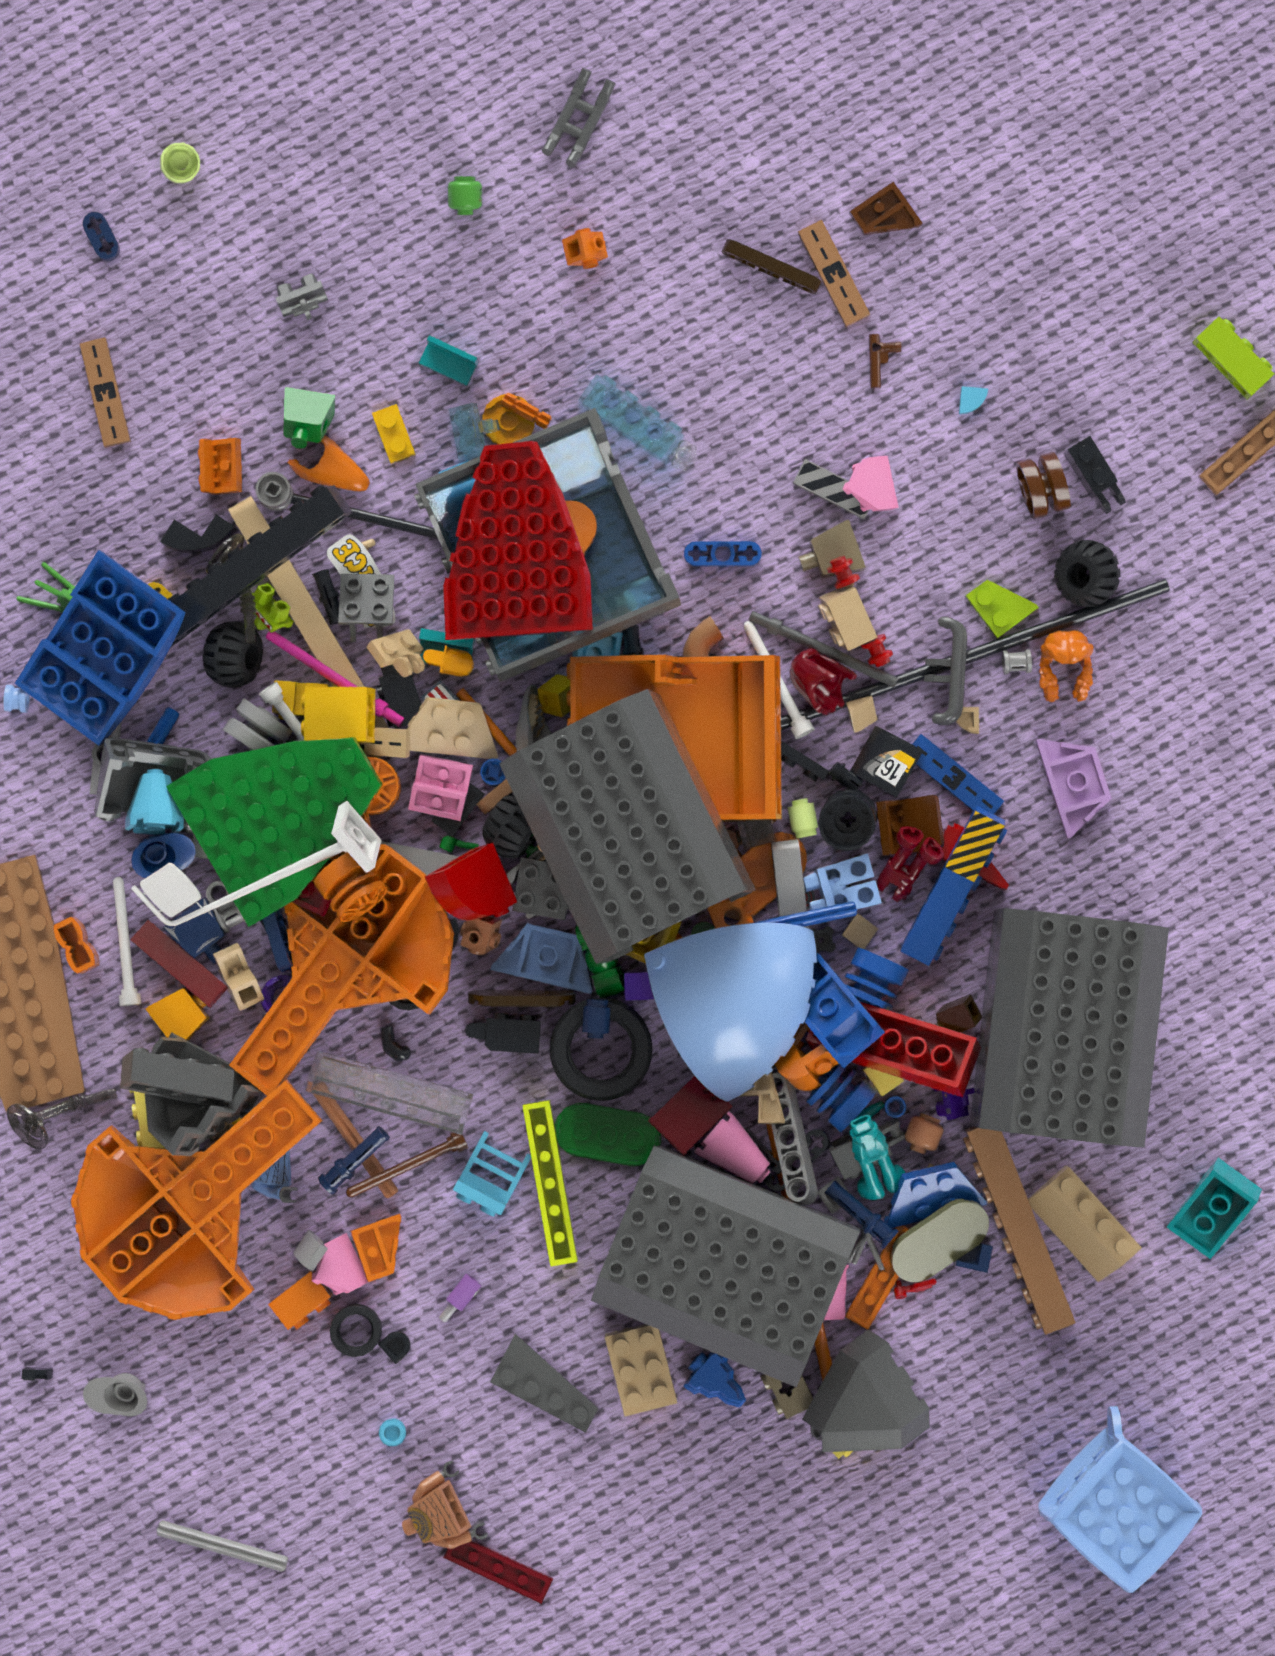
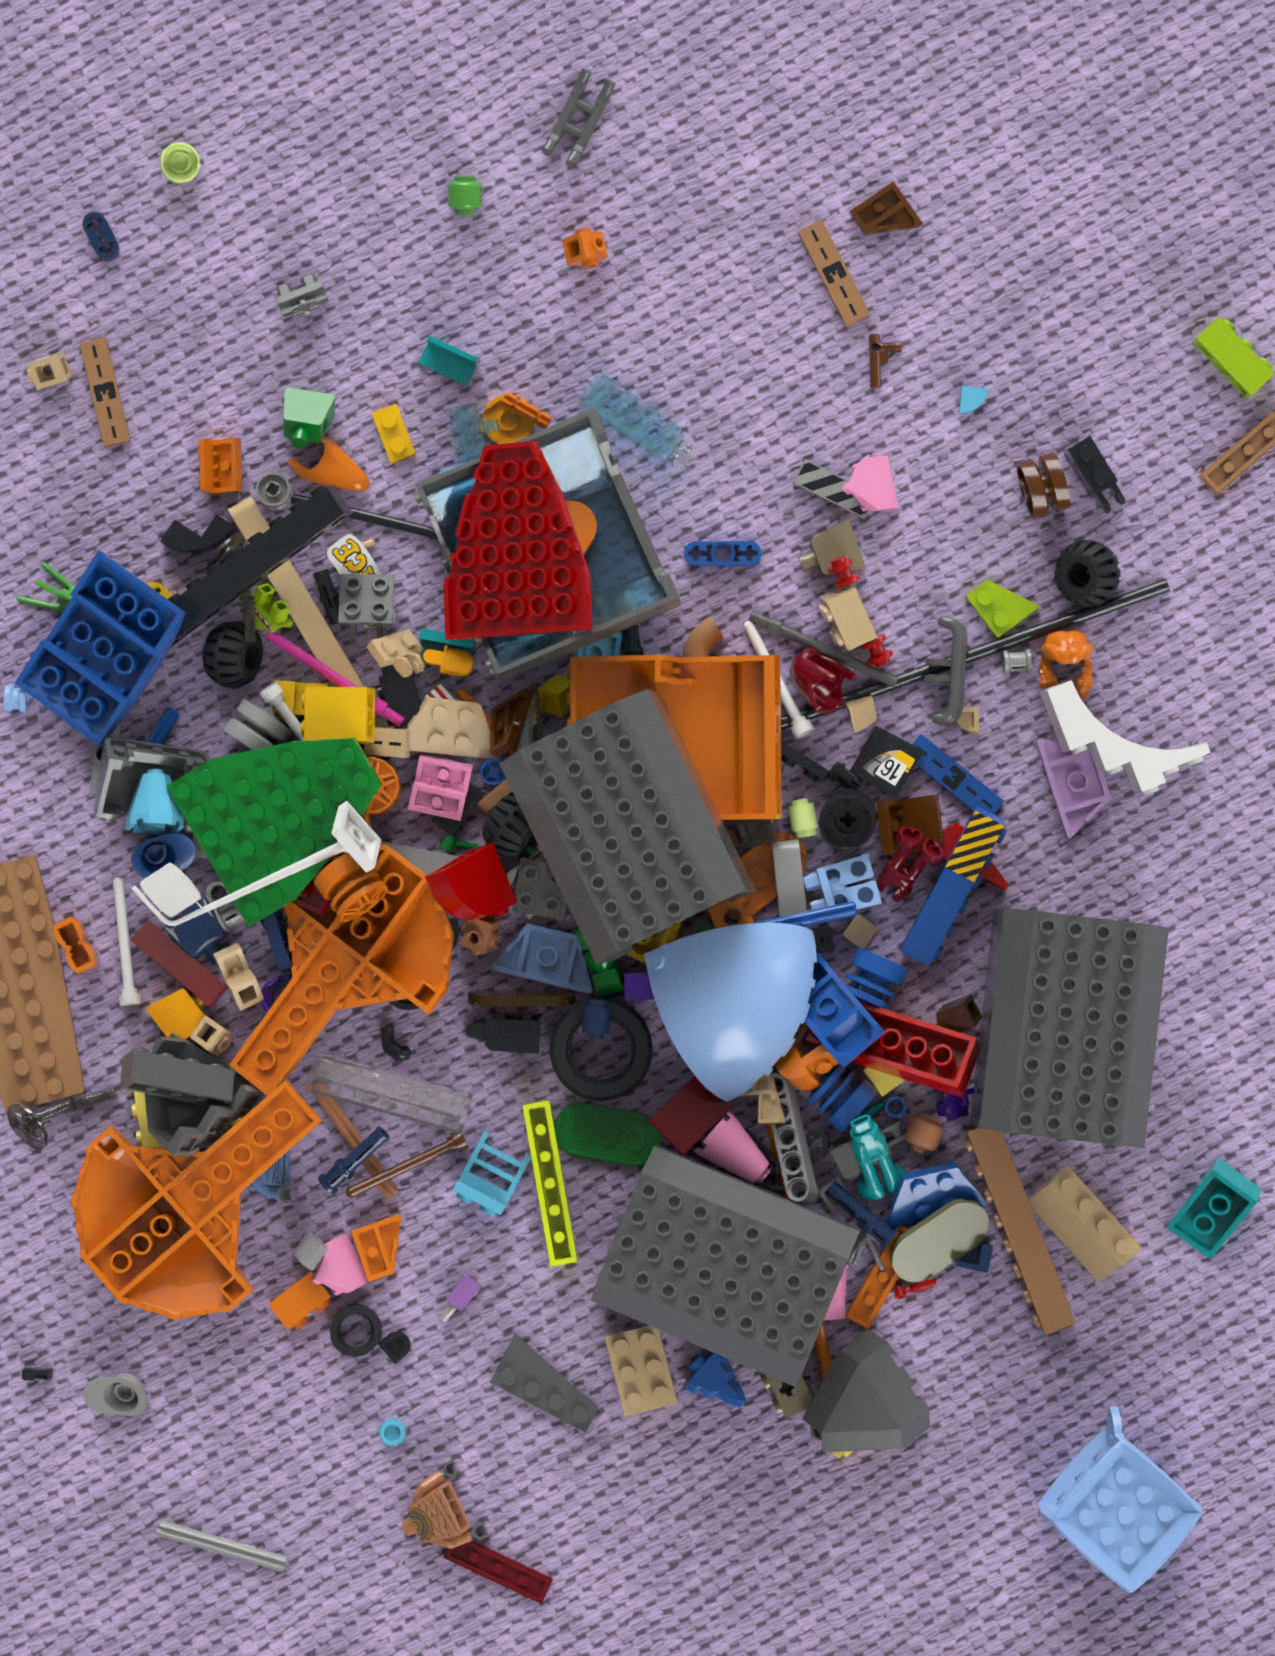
dark brown beam [721,239,822,294] -> none
none -> tan brick [27,351,72,390]
none -> tan brick [190,1015,234,1057]
none -> reddish brown wing [489,688,533,758]
none -> white arch [1040,680,1211,795]

